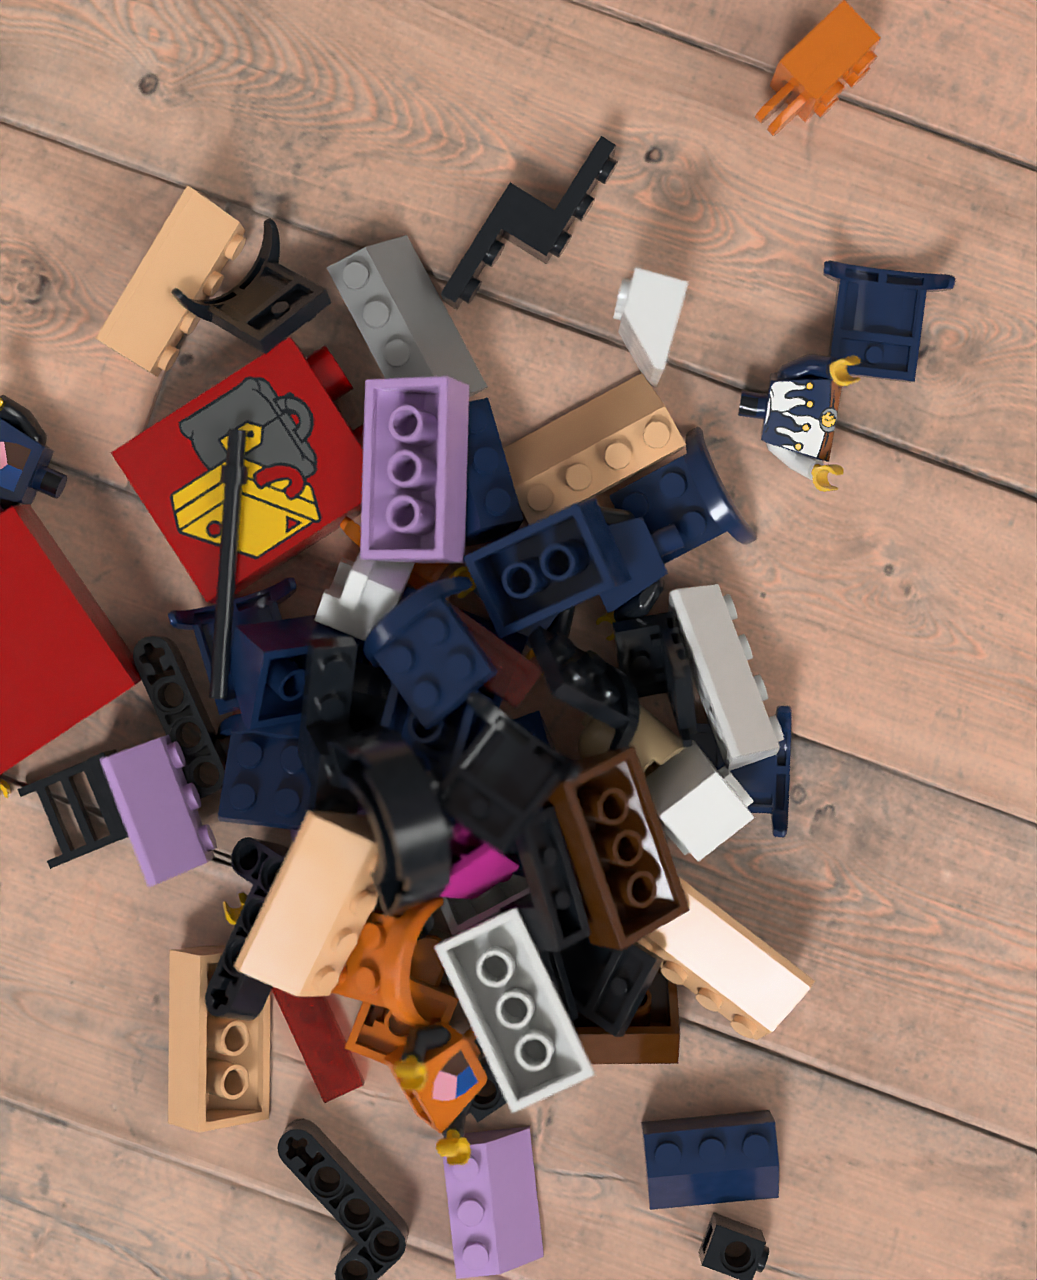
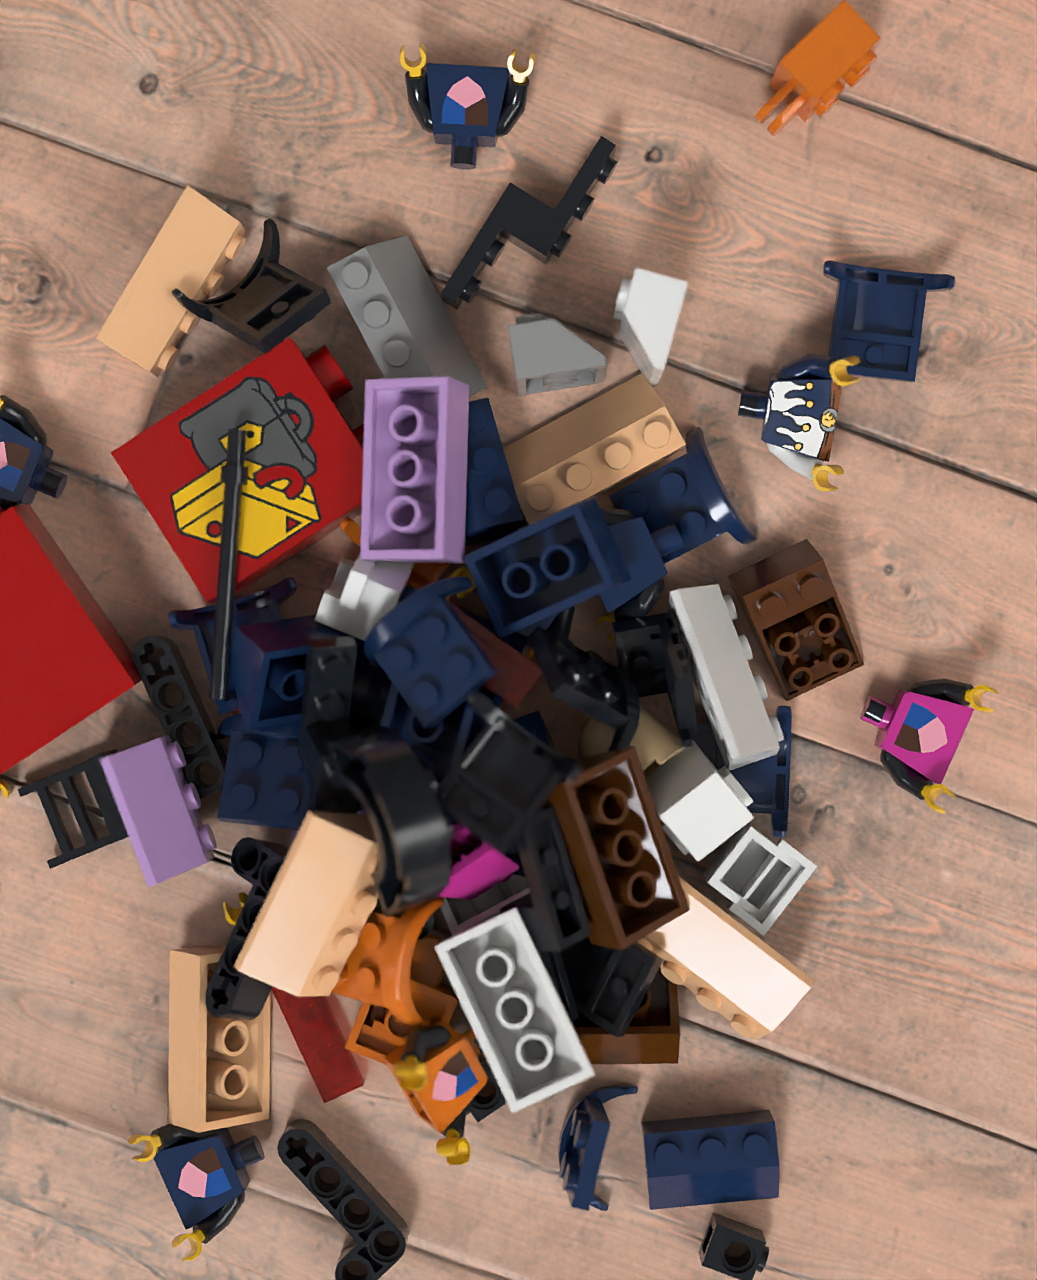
lavender slope [443,1126,544,1279] -> none
none -> torso [128,1124,264,1261]
none -> torso [400,43,536,170]
none -> light grey slope [508,314,607,396]
none -> dark blue piece [558,1084,638,1211]
none -> white plate [702,823,817,936]
none -> reddish brown slope [728,539,864,701]
none -> torso [860,678,999,814]

